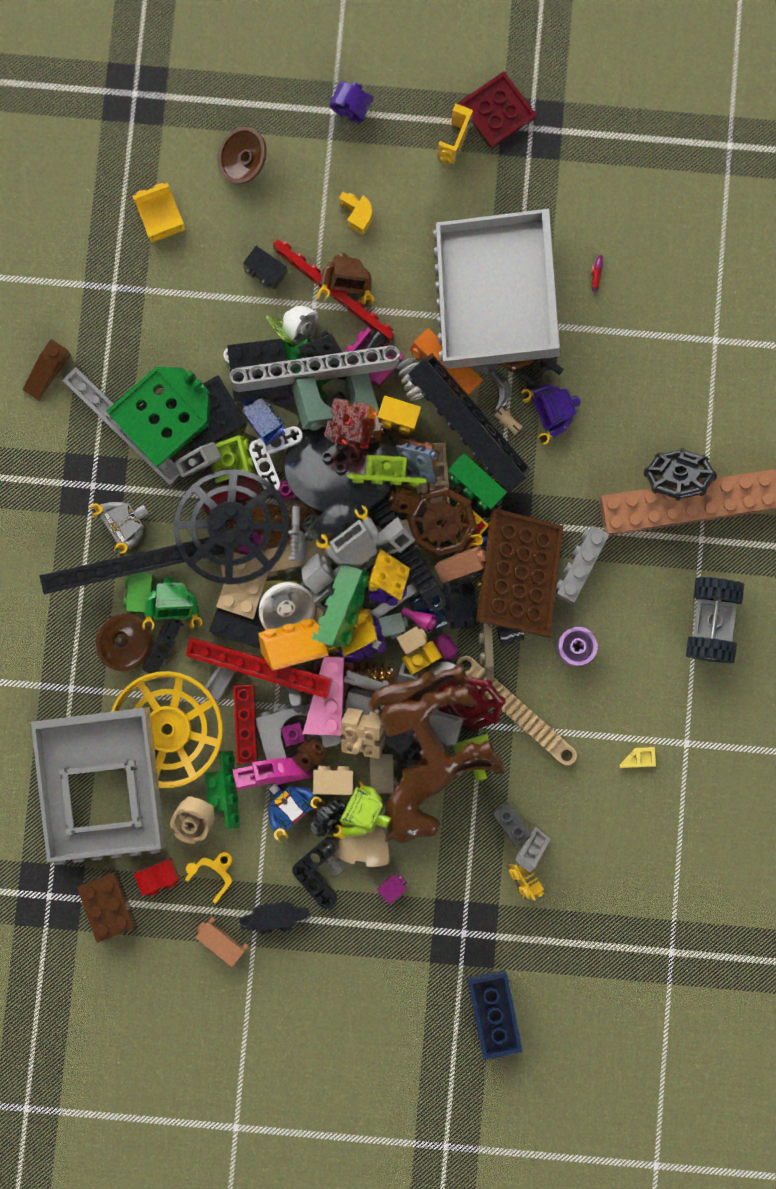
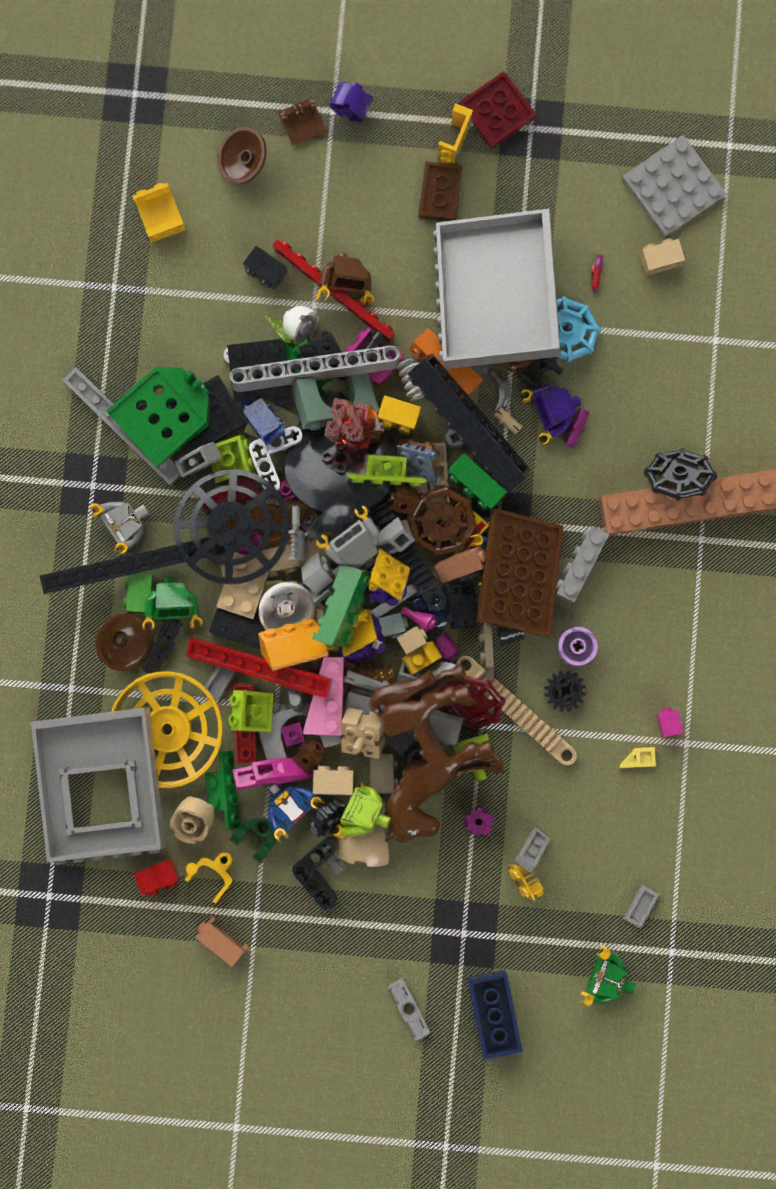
reddish brown slope [23,339,71,401] -> none
reddish brown brick [77,871,137,943] -> none
black hinge [239,901,310,934] -> none
yellow brick [339,192,372,235] -> none
magenta brick [377,873,407,905] -> none
dark grey brick [492,802,531,846] -> none
plate [686,577,744,663] -> none
none -> lime plate [229,691,274,732]
none -> dark green piece [229,817,276,863]
none -> reddish brown hinge [278,98,327,146]
none -> light grey piece [388,978,430,1040]
none -> reddish brown tile [418,161,463,221]
none -> light grey wheel [445,429,463,449]
none -> magenta brick [463,807,494,836]
none -> black gear [544,670,586,712]
none -> medium azure plate [557,296,601,363]
none -> magenta pin [564,408,590,448]
none -> green torso [580,945,636,1006]
none -> light grey plate [622,135,727,238]
none -> light grey tile [623,884,660,929]
none -> tan brick [640,238,685,276]
none -> dark pink brick [656,707,683,737]

